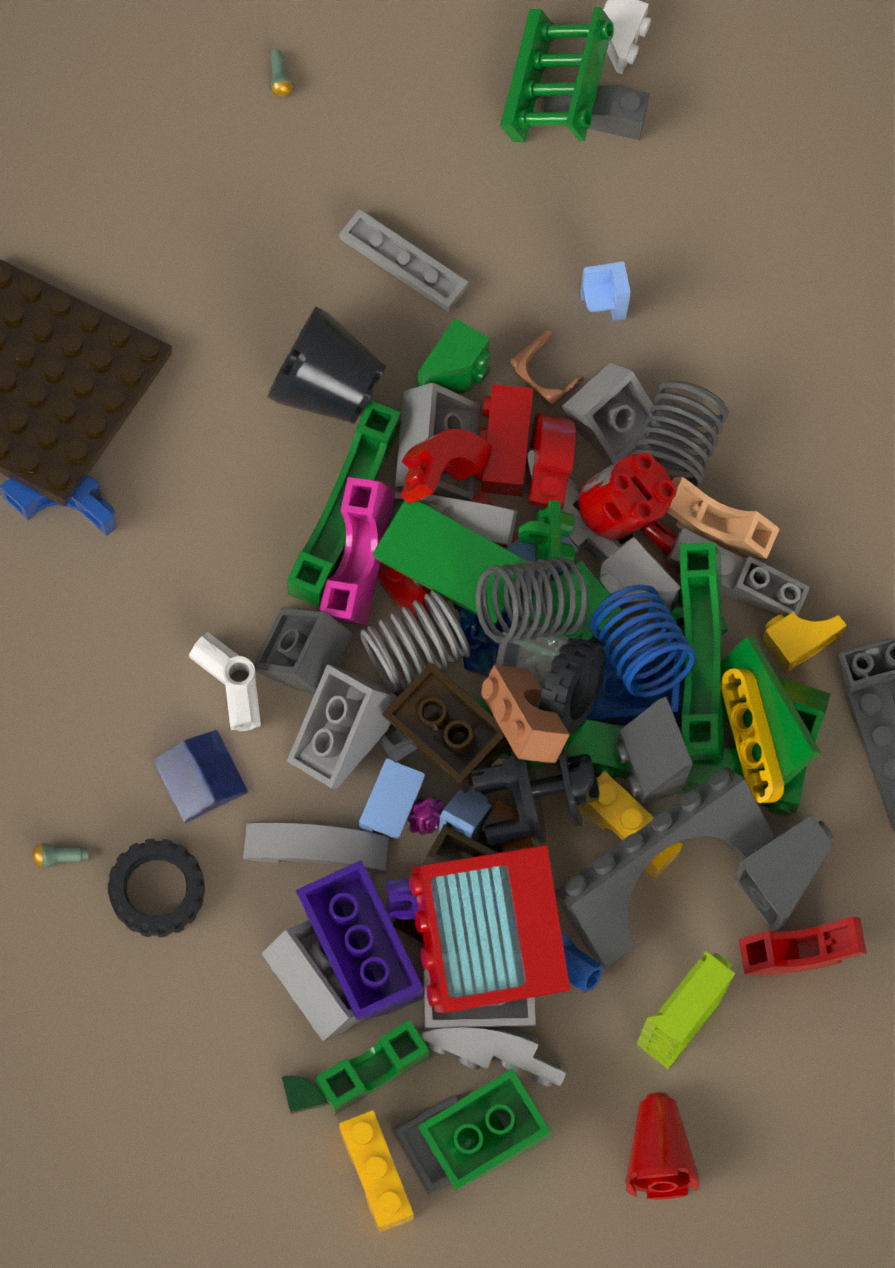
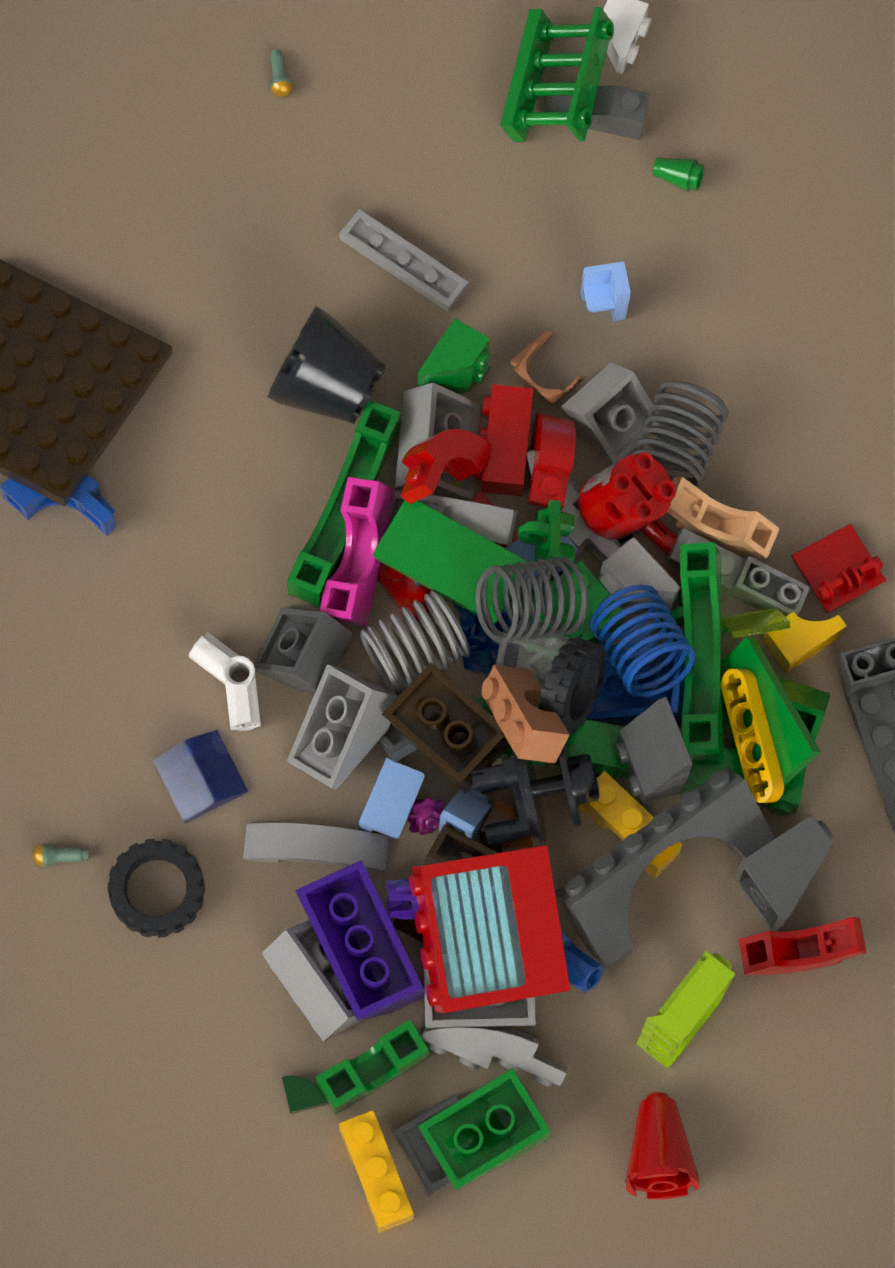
none -> green cone [653,157,704,192]
none -> clear neon green piece [722,608,791,638]
none -> red hinge [791,524,887,614]

